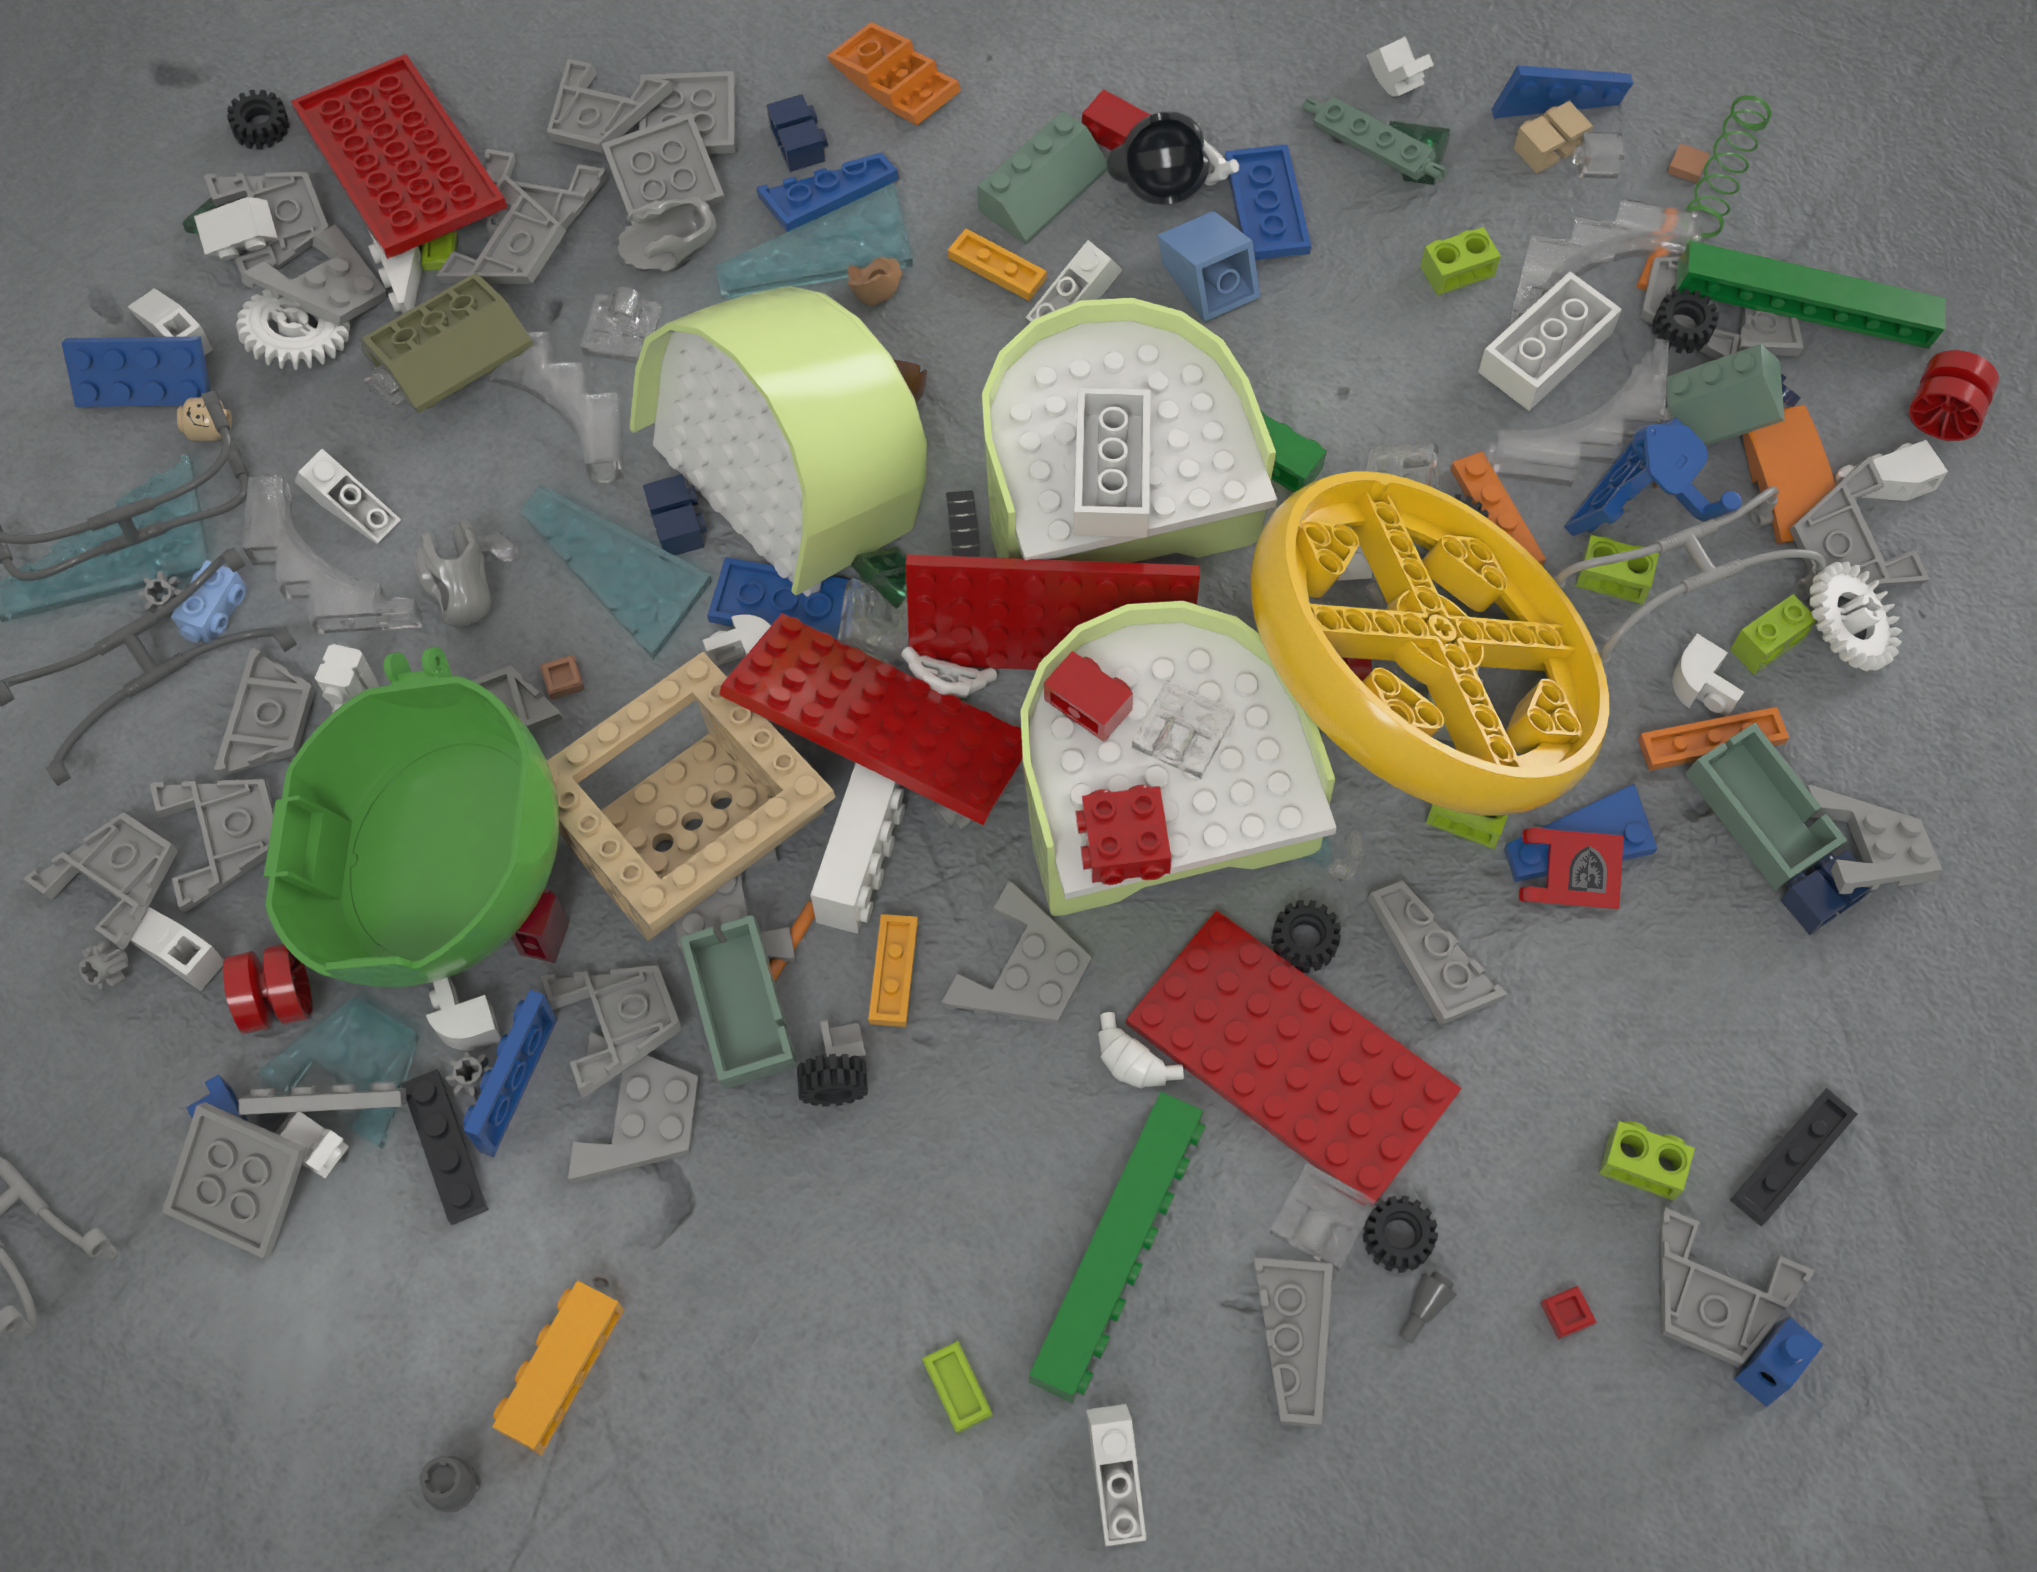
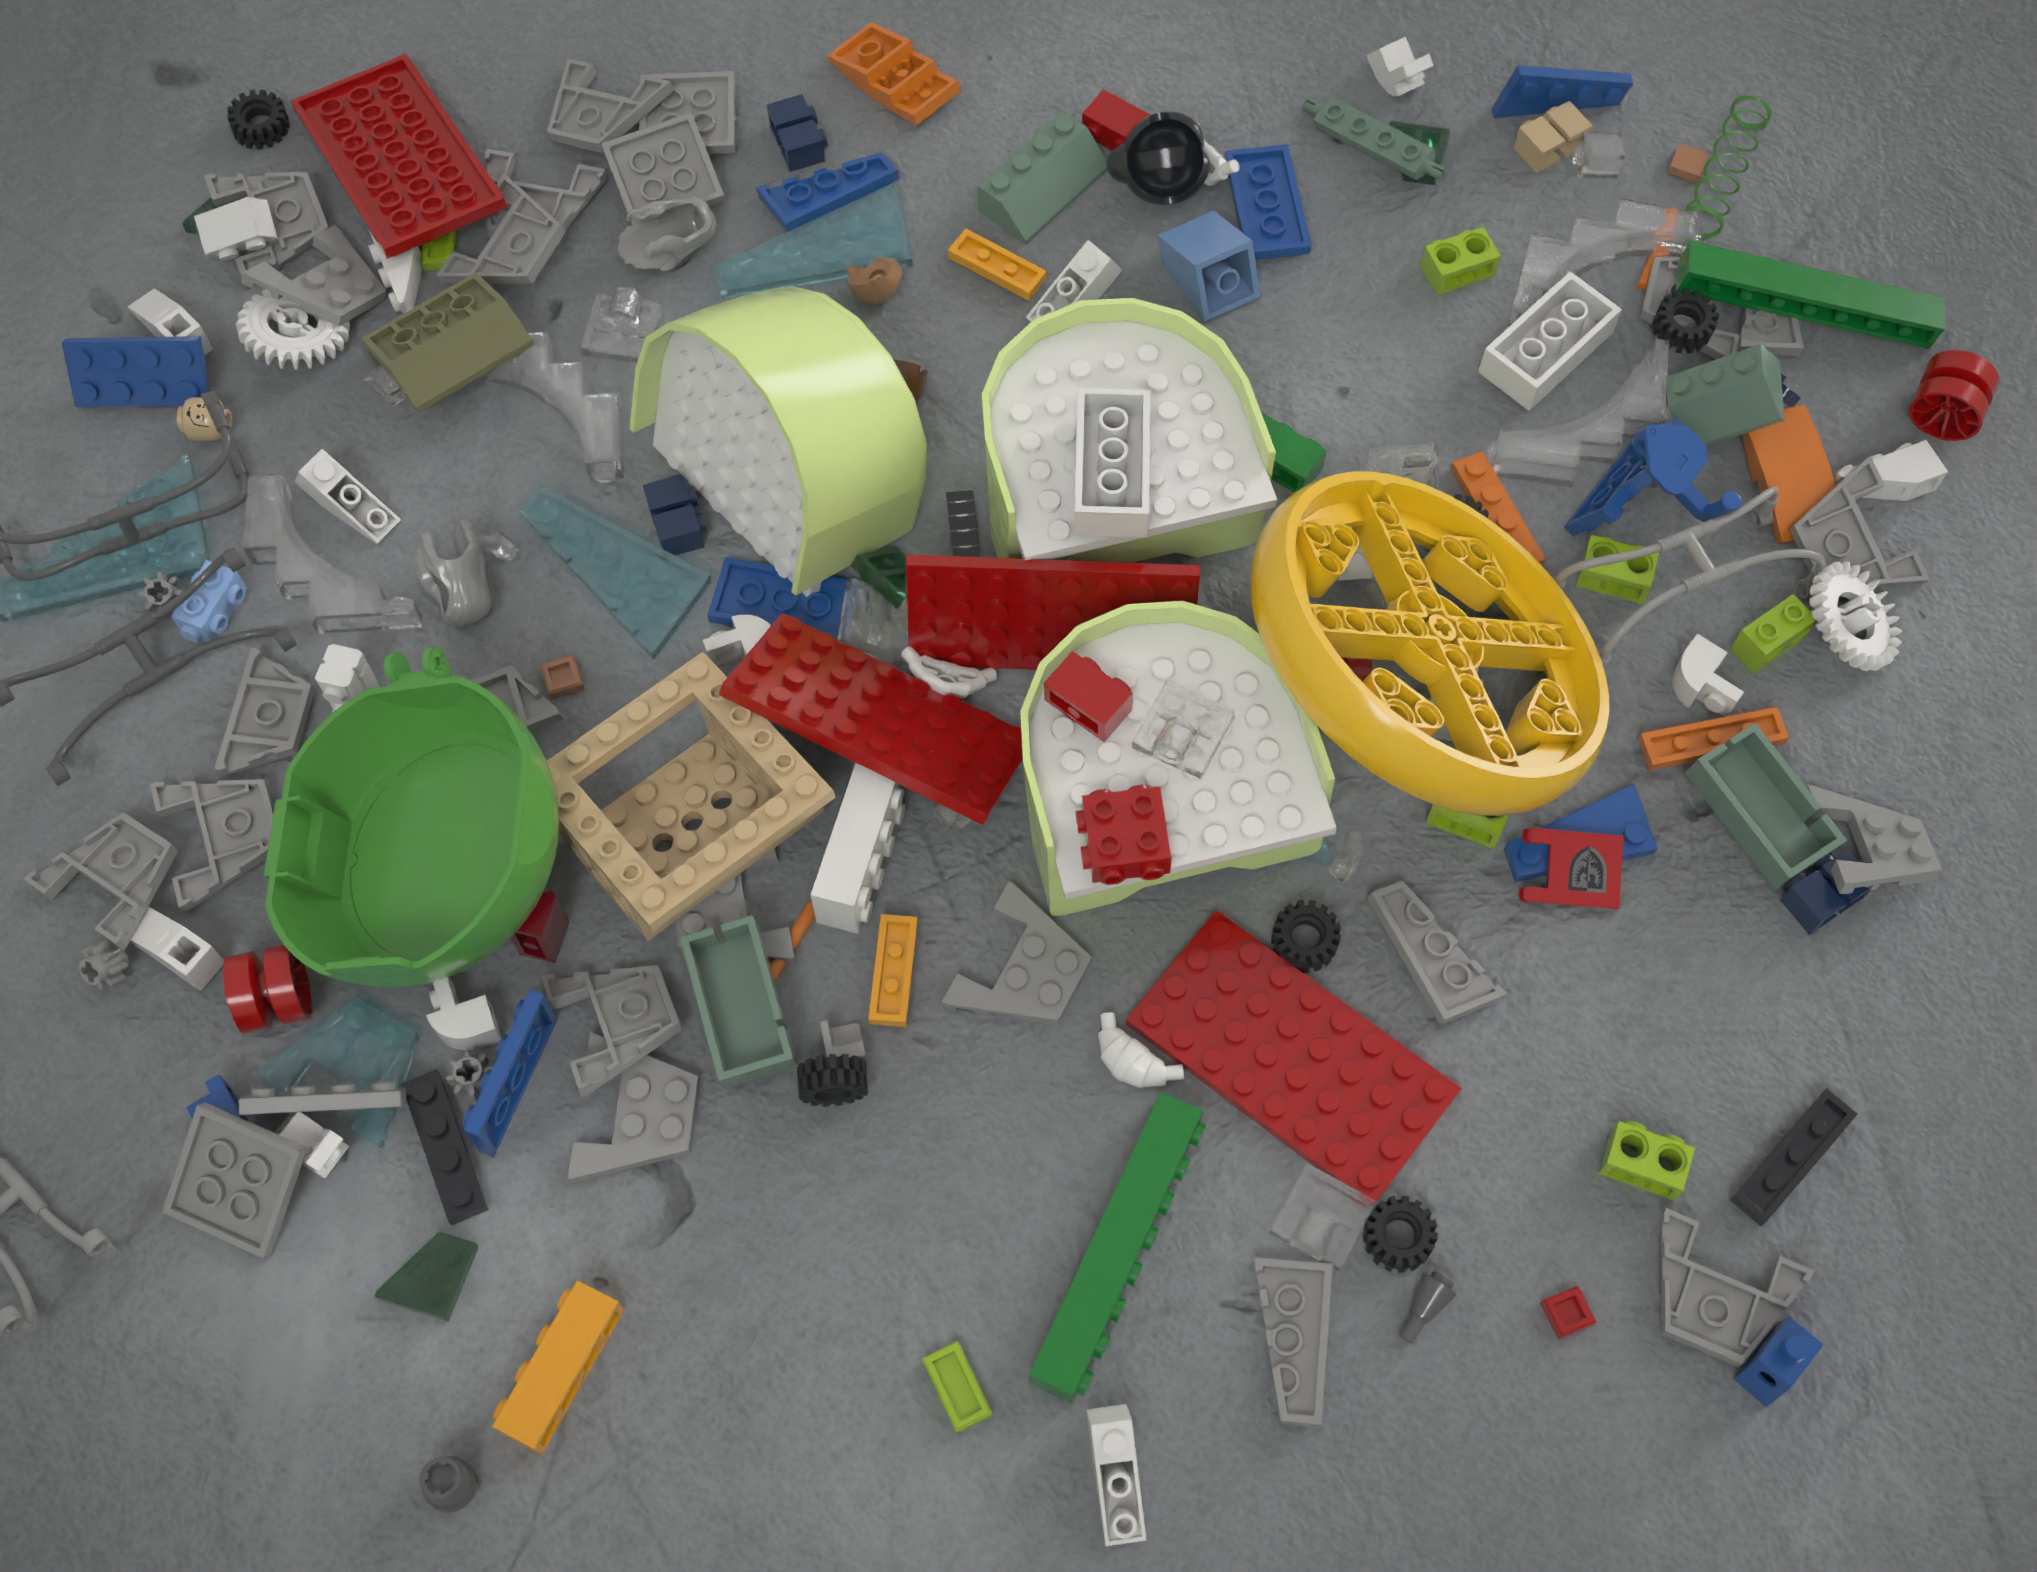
none -> clear green wing [374,1232,479,1322]

